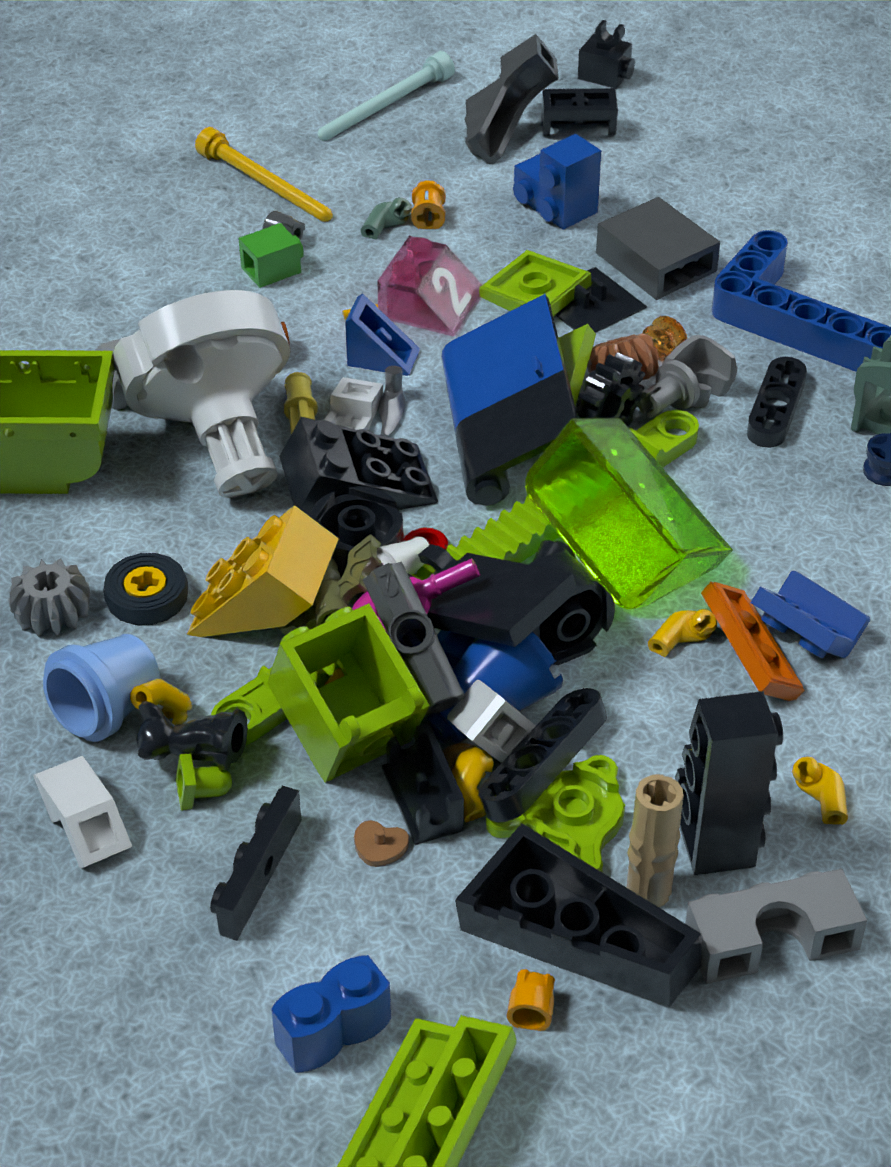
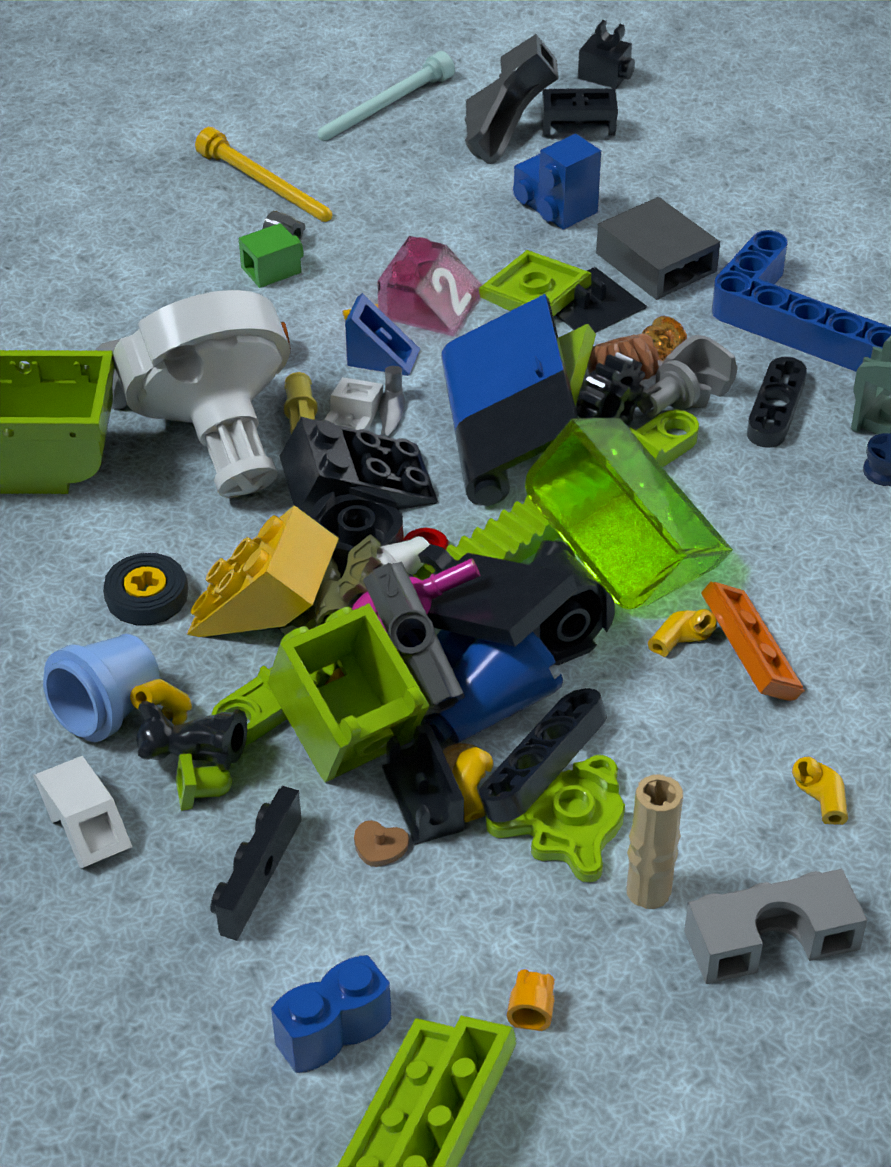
light grey gear [8,558,91,637] -> none
sand green arm [361,197,412,239] -> none
light orange bush [411,180,446,229] -> none
white slope [447,680,536,763] -> none
black wedge [455,823,702,1007] -> none
black wedge [675,691,783,875] -> none
blue bracket [750,571,870,658] -> none

